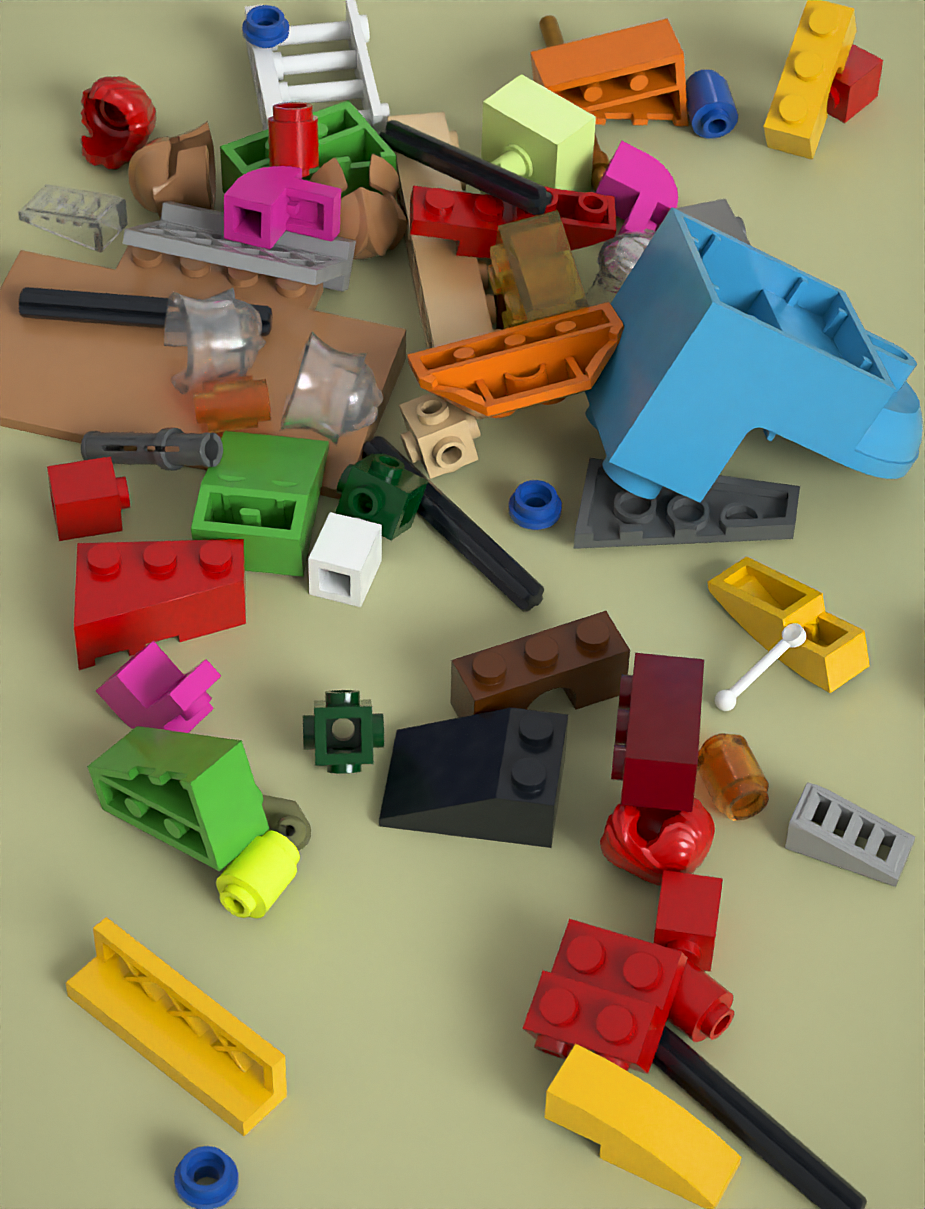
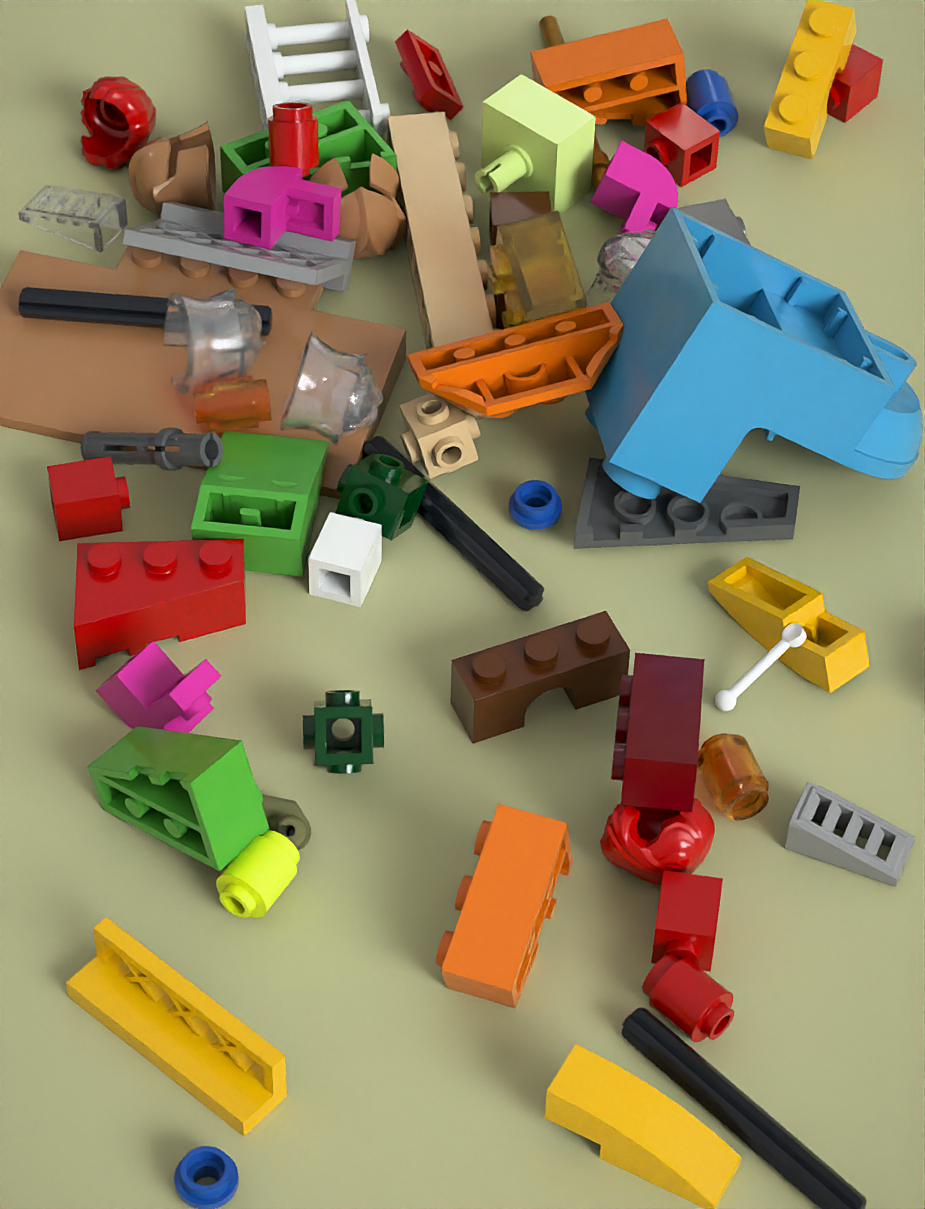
blue plate [242,5,289,48] -> none
black axle [379,120,552,215] -> none
black slope [379,708,568,848] -> none
red slope [410,185,617,258] -> none
red plate [522,919,688,1074] -> none
none -> red plate [395,29,464,120]
none -> orange wedge [436,803,573,1008]
none -> red brick [643,102,720,187]

